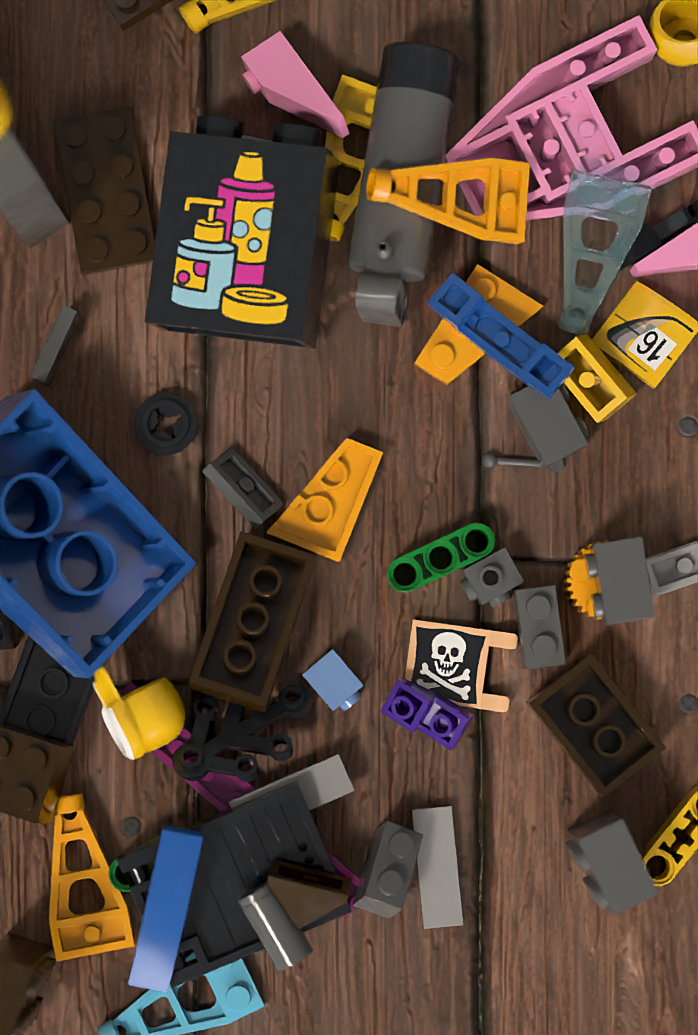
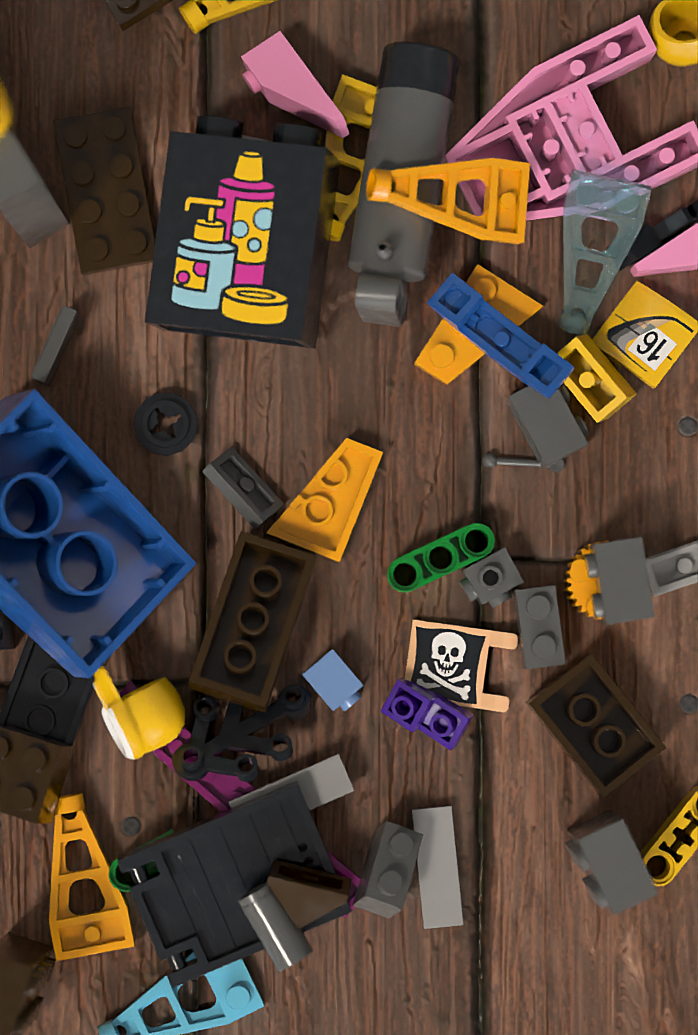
blue slope [128,825,203,992] -> none

